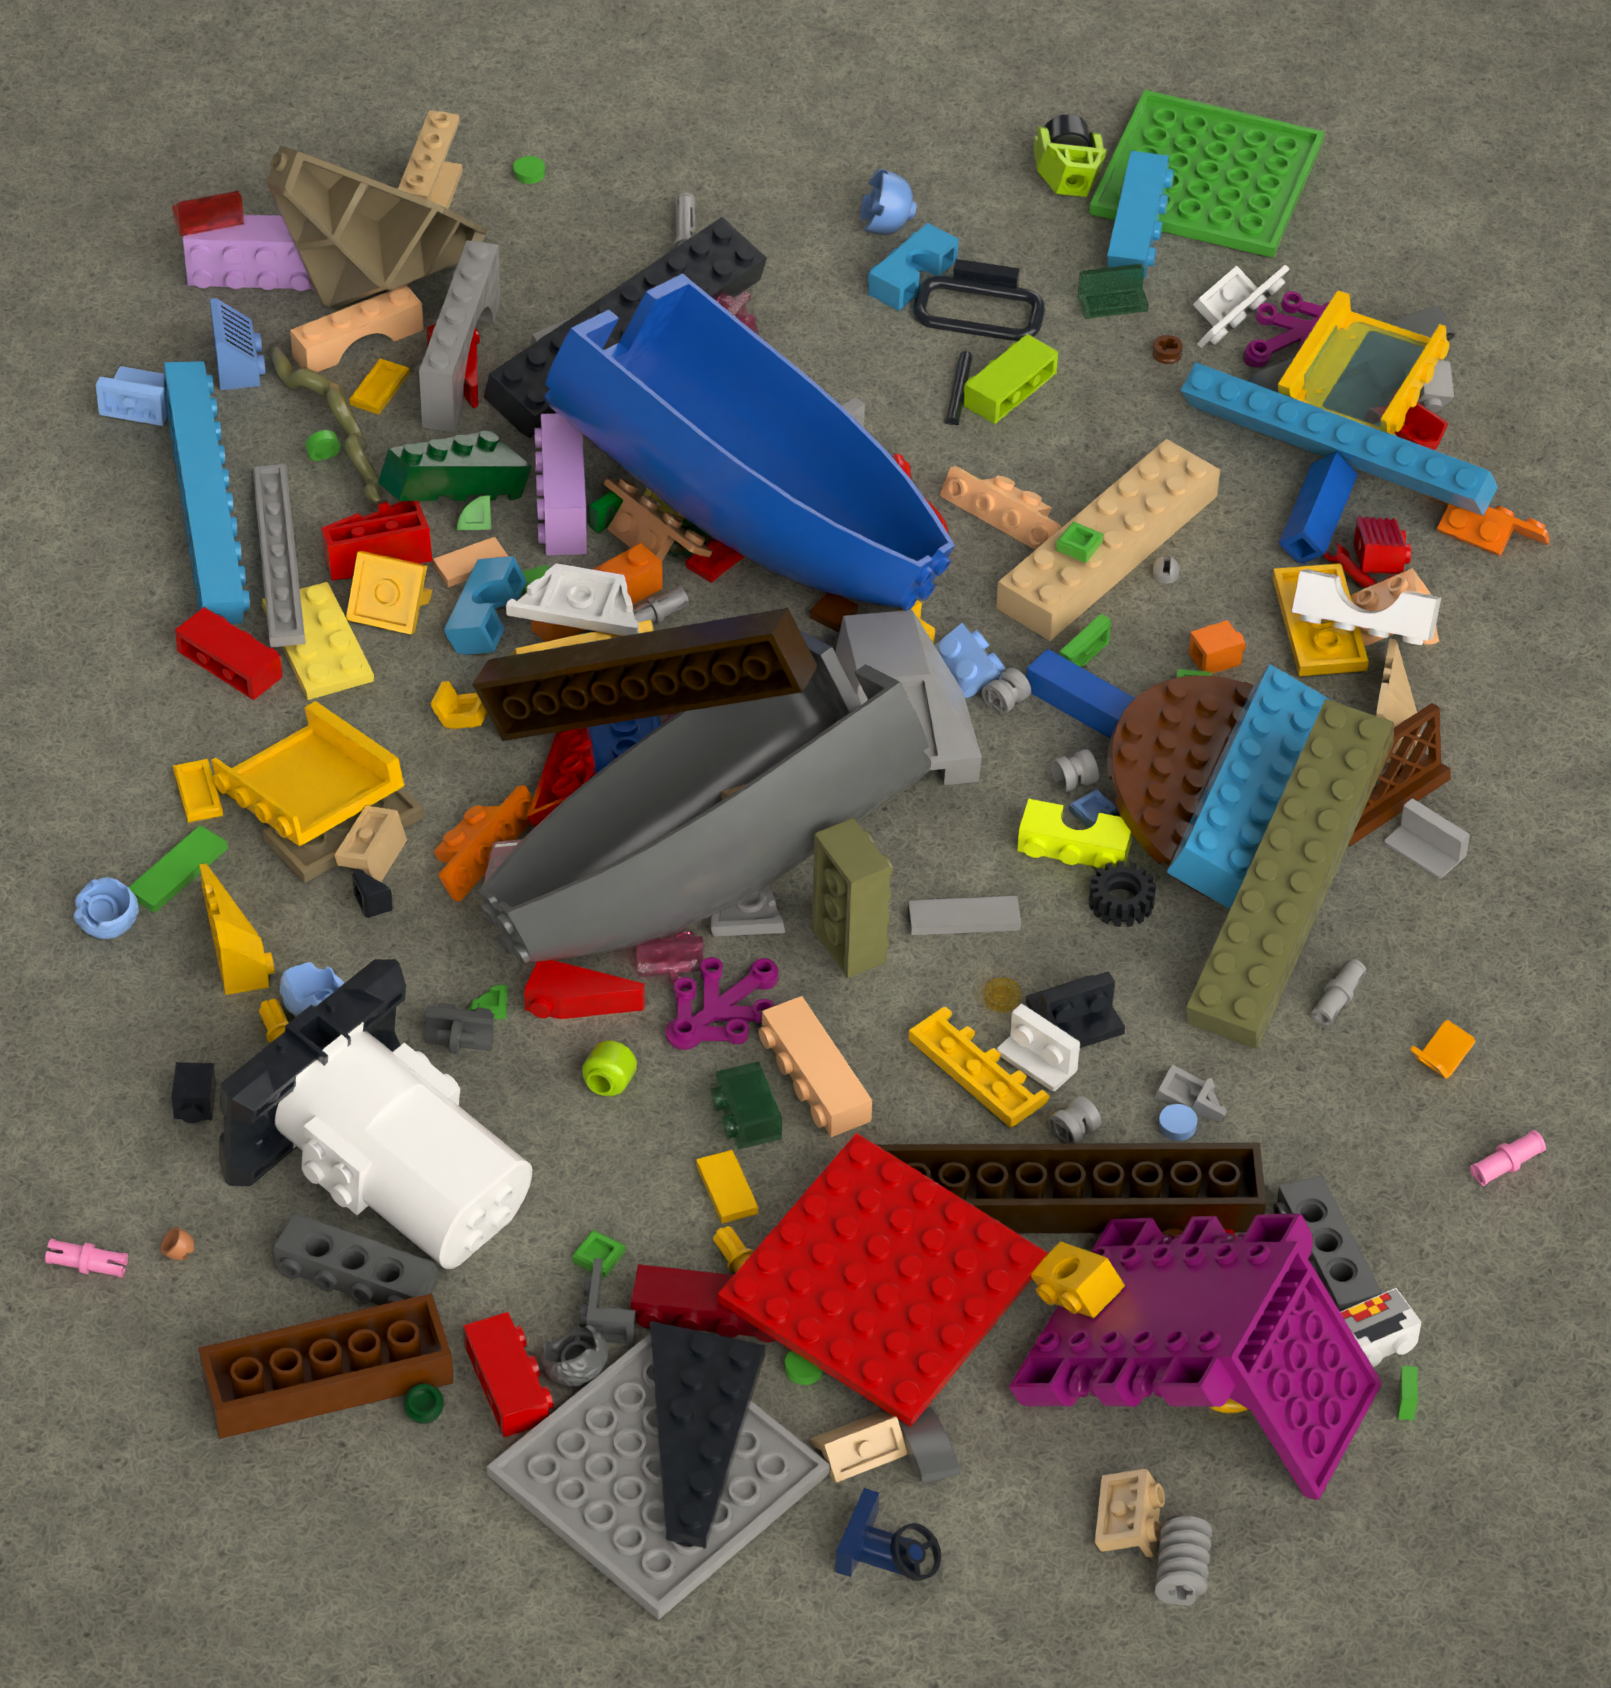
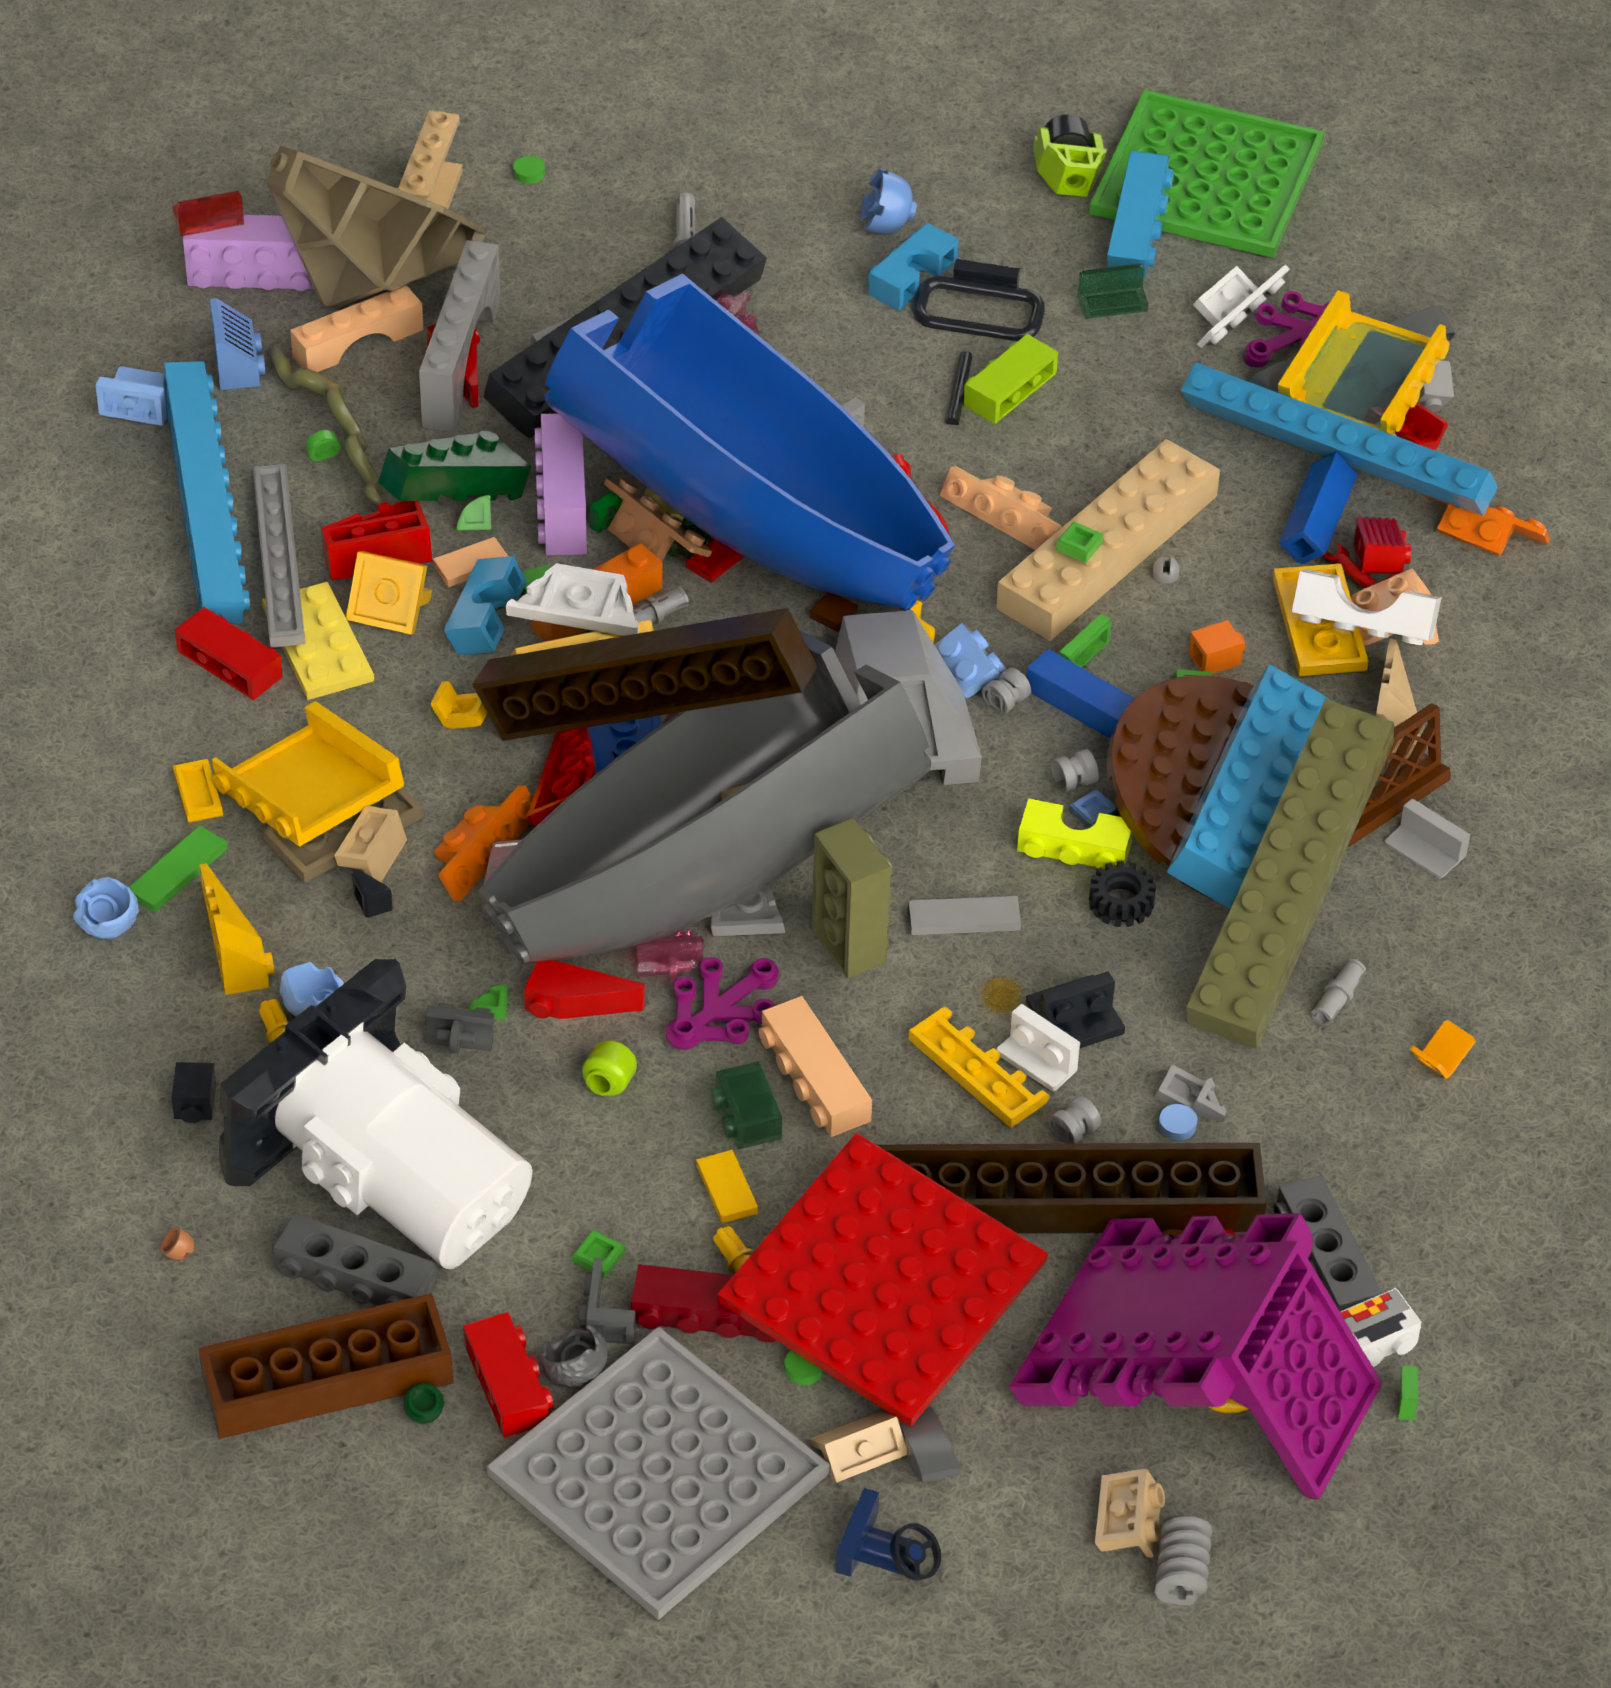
bright pink pin [45,1238,128,1278] -> none
yellow tile [349,358,410,414] -> none
black wing [650,1321,765,1548] -> none
yellow brick [1031,1242,1125,1318] -> none
reddish brown bush [1153,335,1183,364] -> none
bright pink pin [1470,1130,1546,1186] -> none

